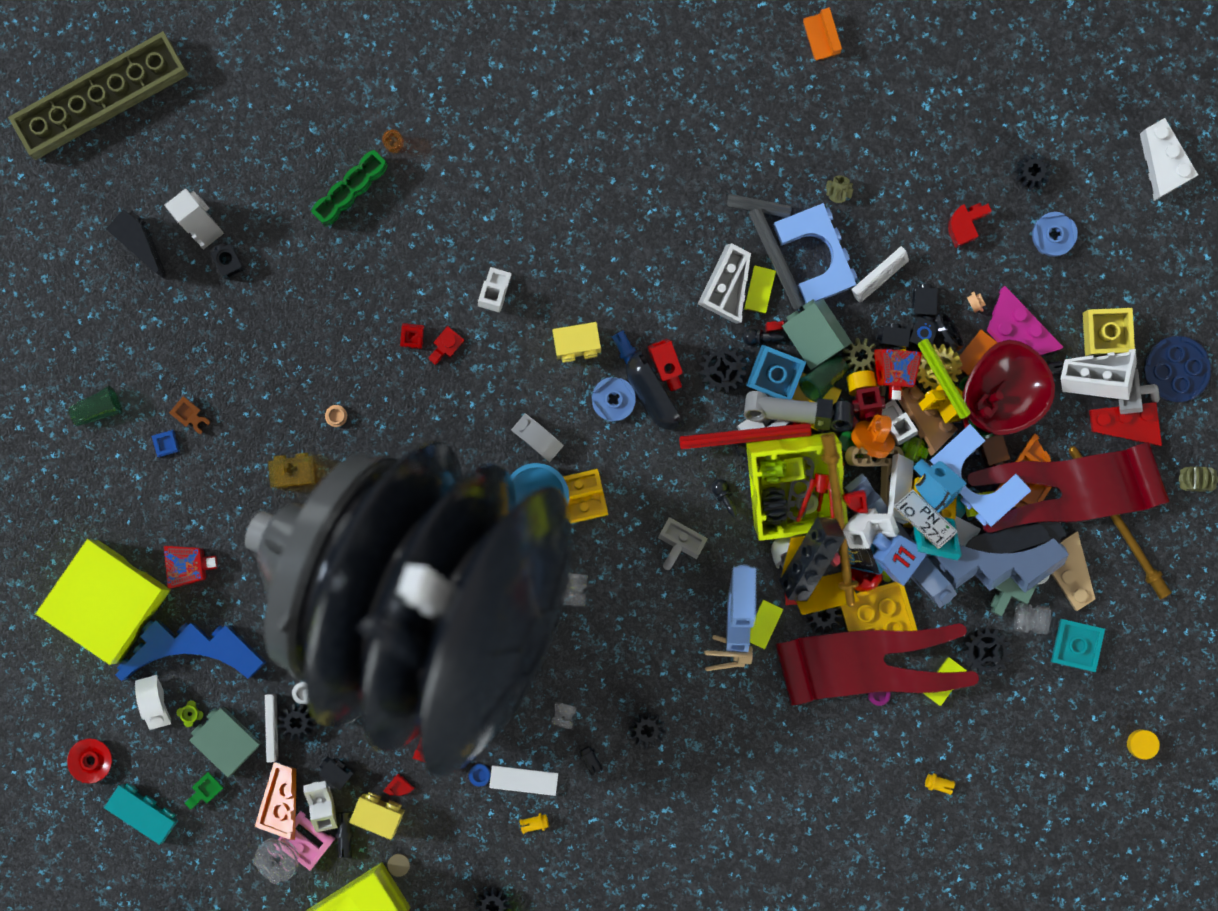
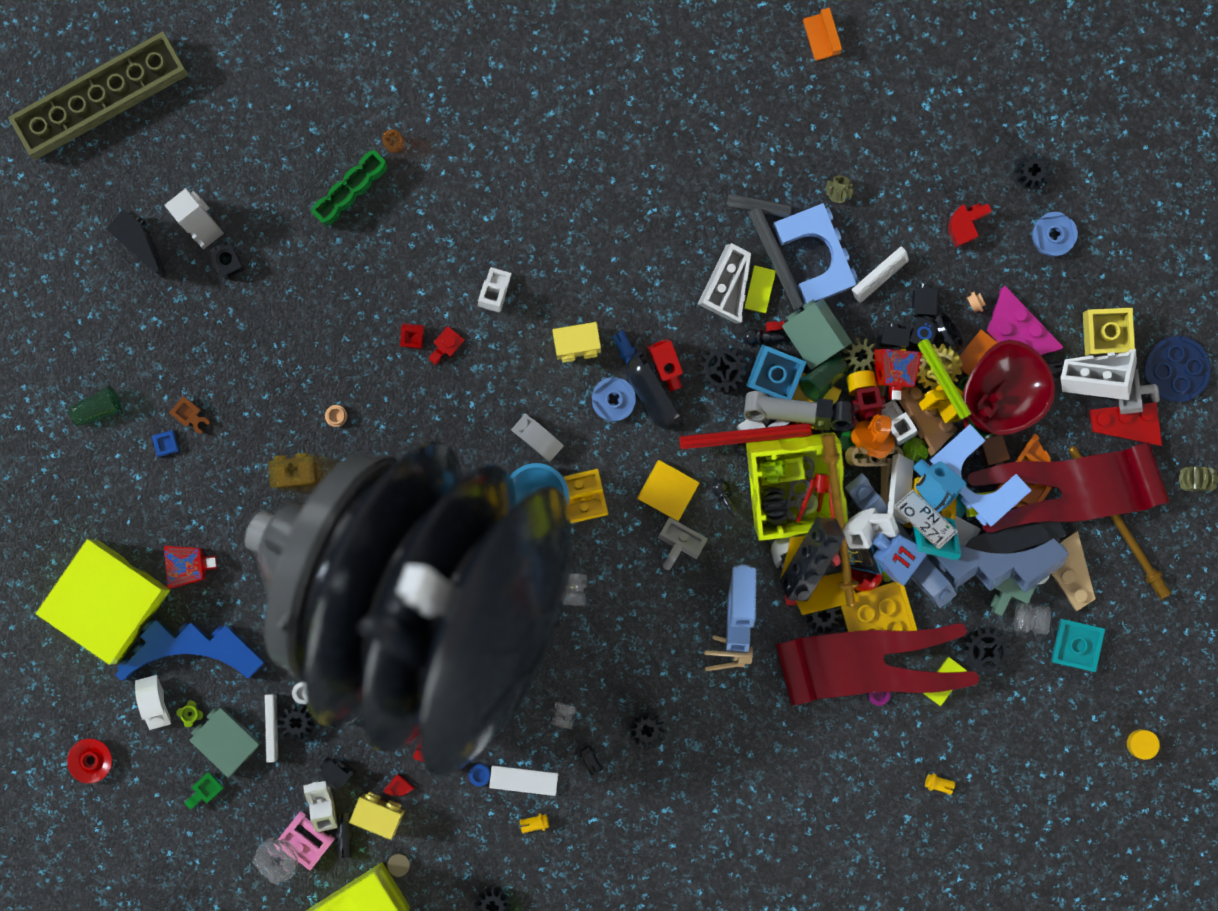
teal brick [104,783,178,845] -> none
wing [255,762,296,840] -> none
neon yellow tile [750,600,783,649] -> none
red tile [842,490,868,513] -> none
white wedge [1140,118,1198,201] -> none
none -> yellow slope [637,460,699,521]

